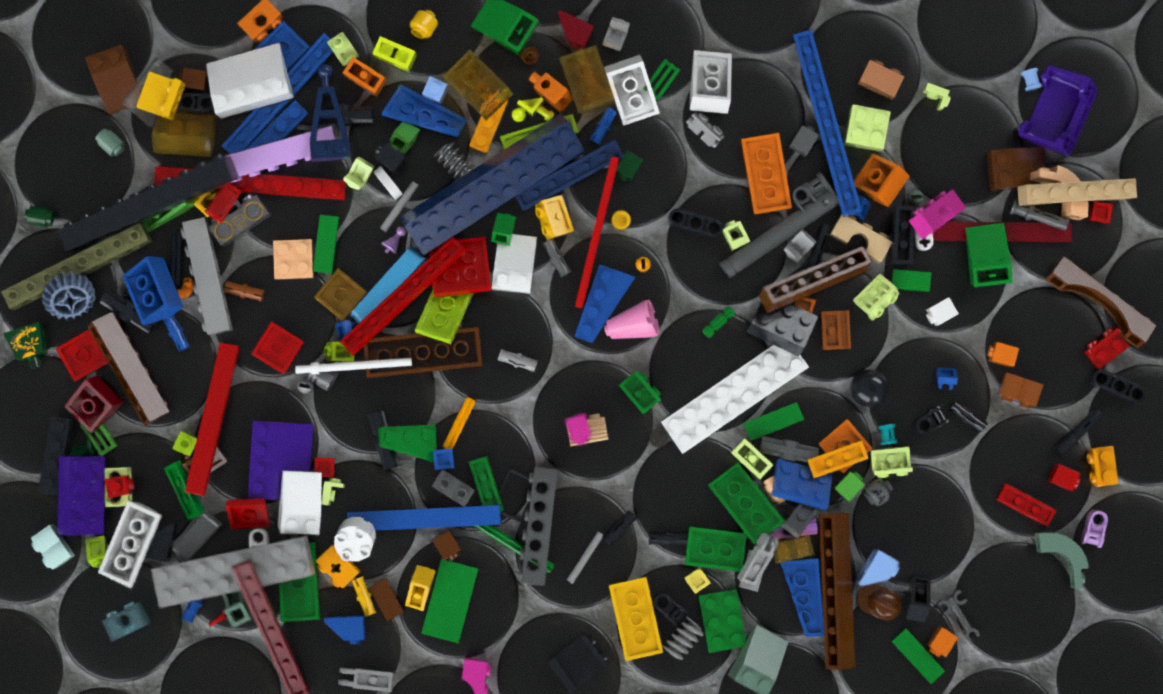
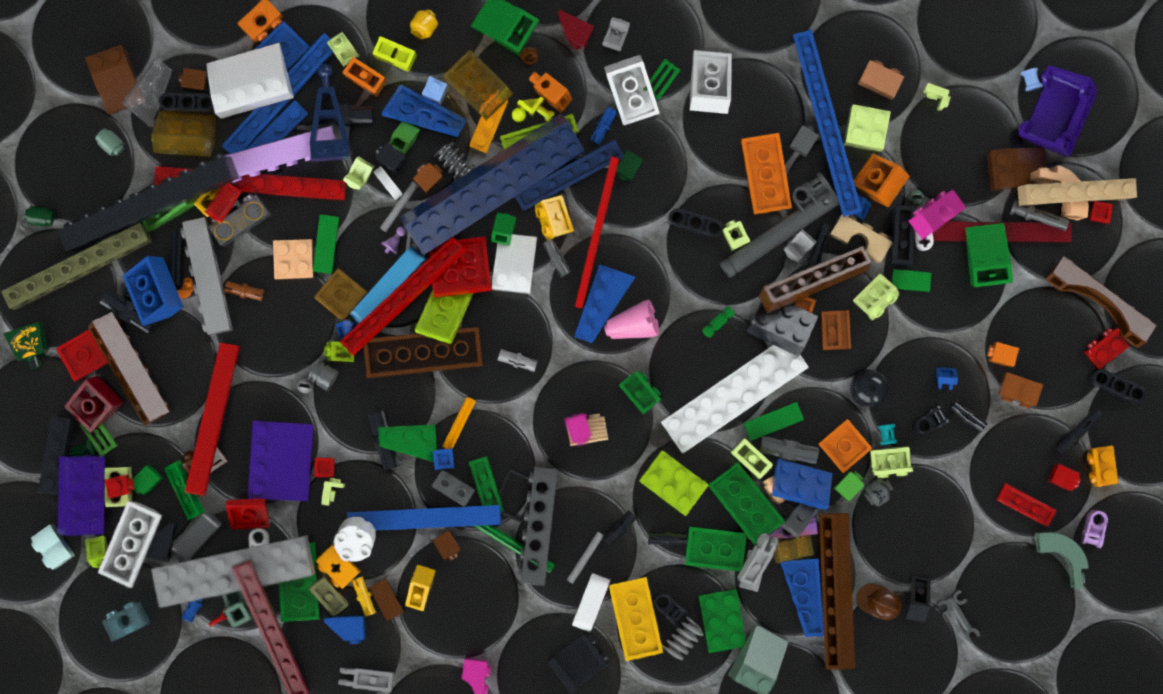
sand blue gear [42,271,95,320] -> none
yellow bracket [137,72,186,120] -> none
blue pin [163,315,190,352] -> none
lime bracket [172,430,197,456] -> none
red plate [251,322,305,375] -> none
white slope [277,471,322,535] -> none
white bar [295,358,412,374] -> none
green tile [421,559,479,644] -> none
clear yellow brick [560,45,615,115] -> none
yellow tile [611,210,631,230] -> none
light orange hinge [635,257,651,272] -> none
light yellow tile [684,567,711,594] -> none
light grey hinge [686,112,724,148] -> none
light orange plate [807,441,869,478] -> none
light blue slope [855,548,899,586] -> none
green tile [891,628,945,684] -> none
white brick [926,297,959,326] -> none
orange brick [927,626,958,657] -> none
none -> green brick [133,465,164,495]
none -> olive plate [309,575,349,617]
none -> dark orange brick [413,163,444,194]
none -> white beam [572,573,610,632]
none -> lime brick [639,450,709,516]

